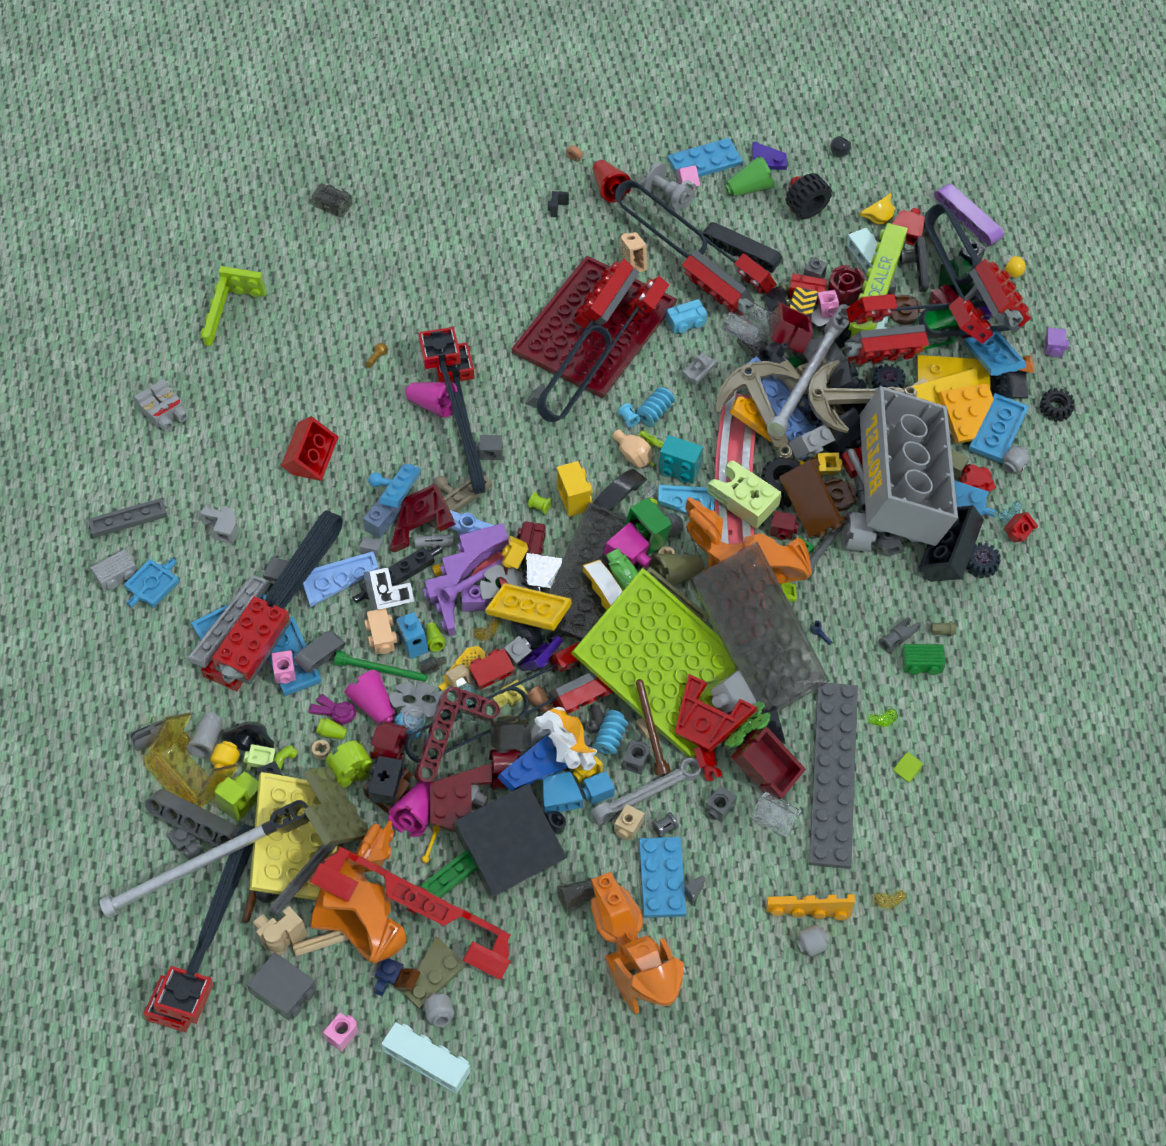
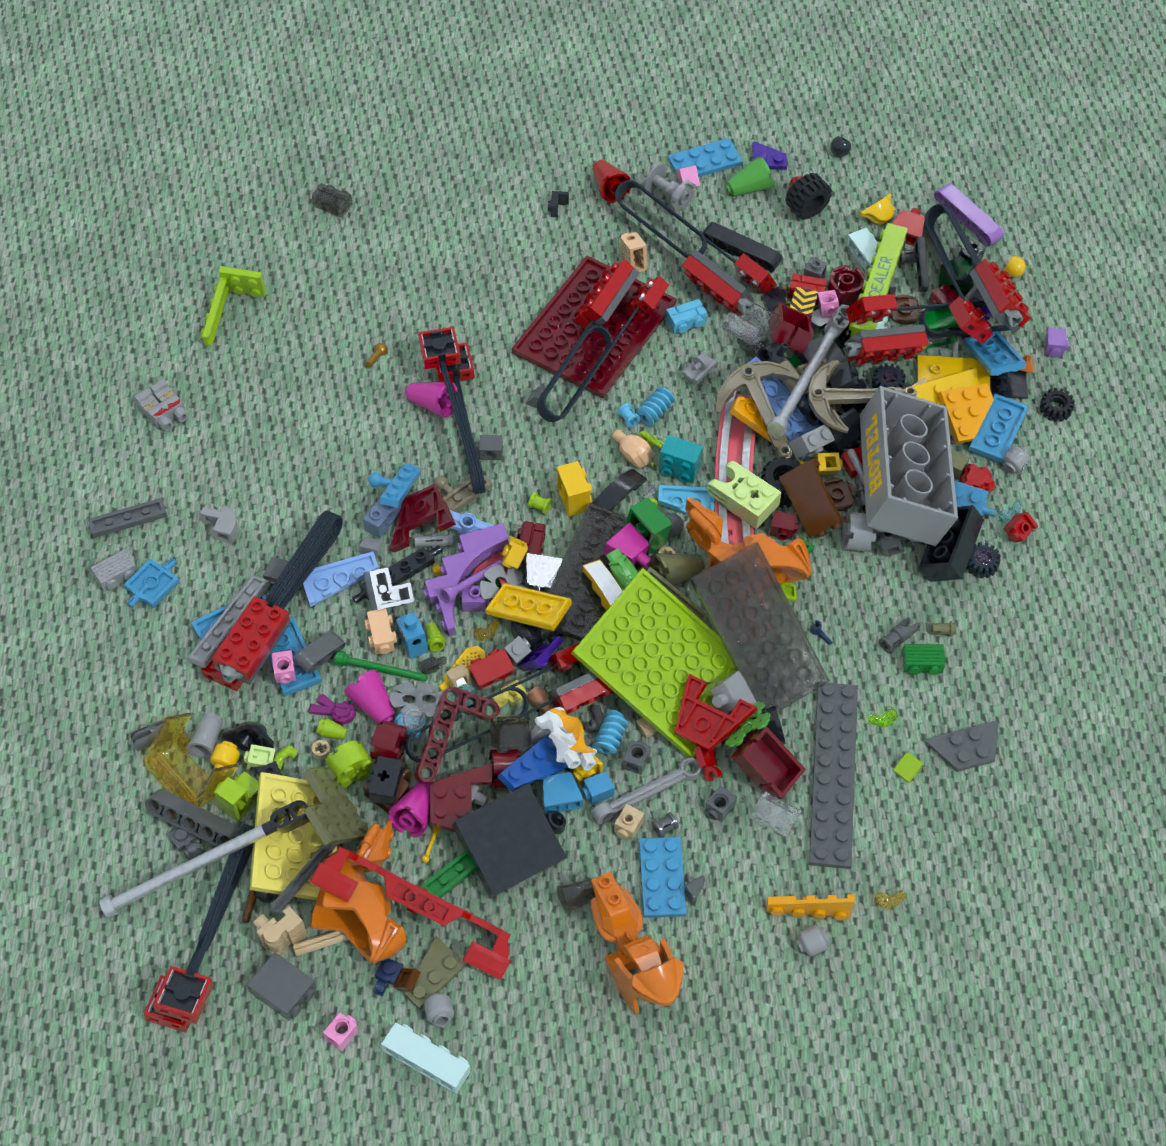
red slope [281,416,339,481] -> none
nougat tile [566,145,583,162] -> none
reddish brown piece [636,679,671,775] -> none
dark grey piece [809,510,851,578] -> none
none -> dark grey wing [925,720,998,772]

